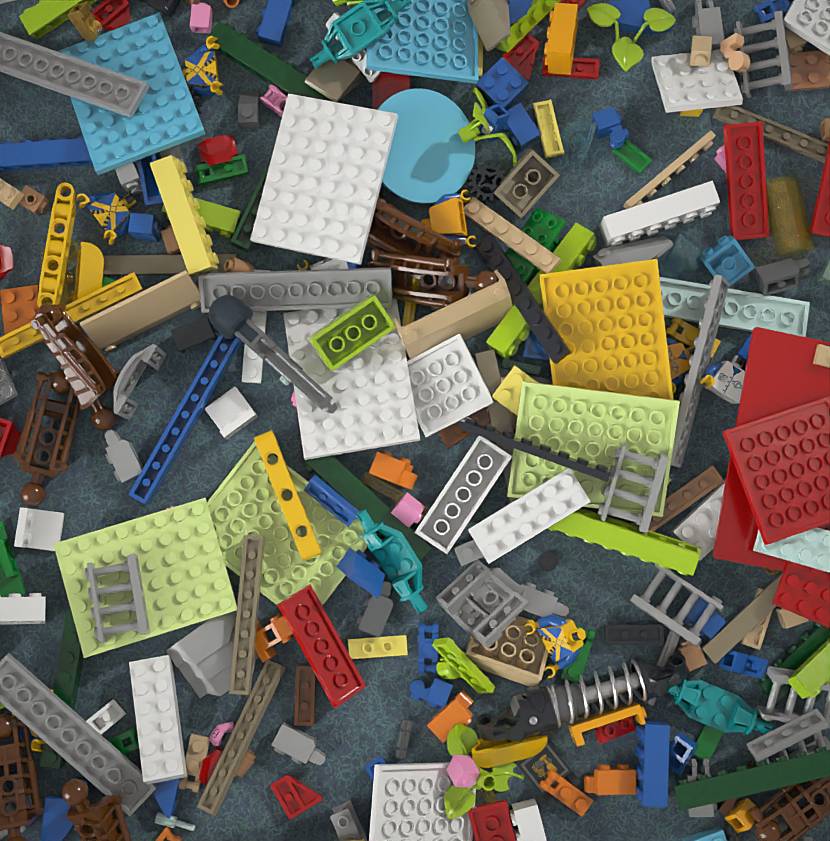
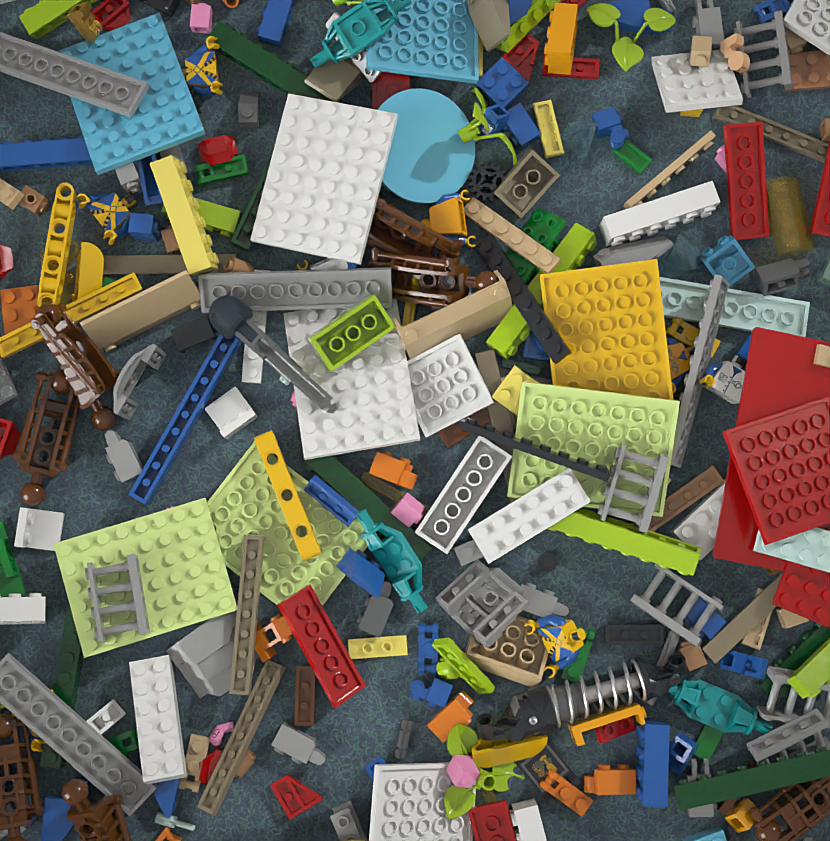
bright pink piece [259,84,287,117] -> none

